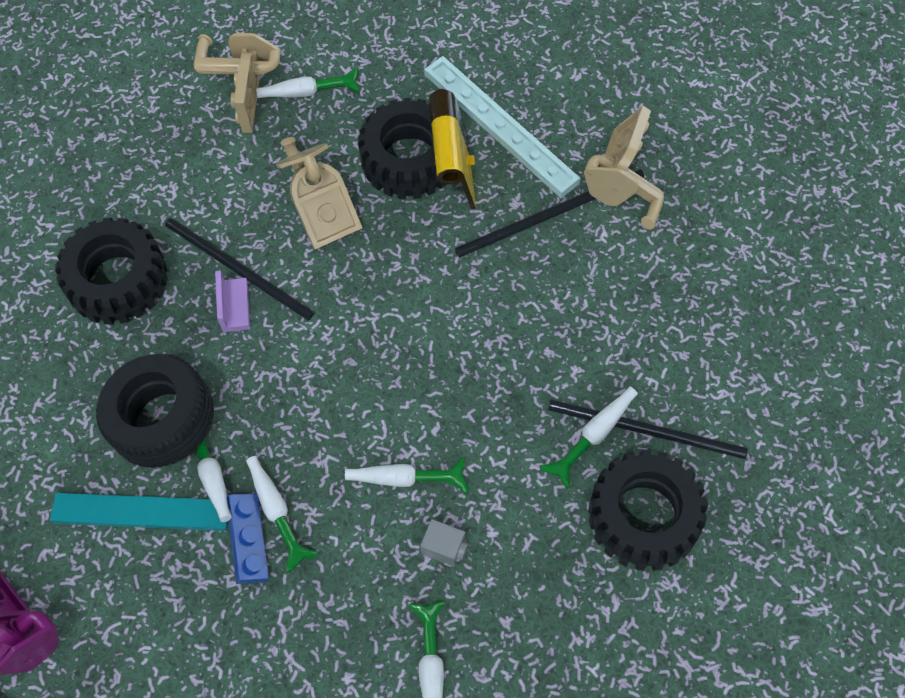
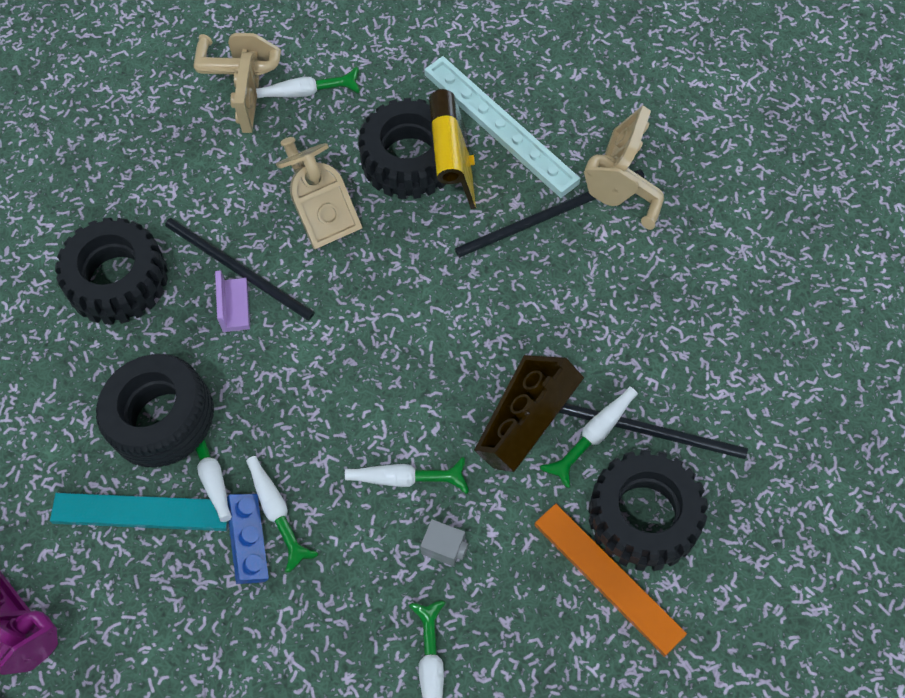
none -> dark brown wedge [474,355,584,472]
none -> orange tile [534,504,687,657]

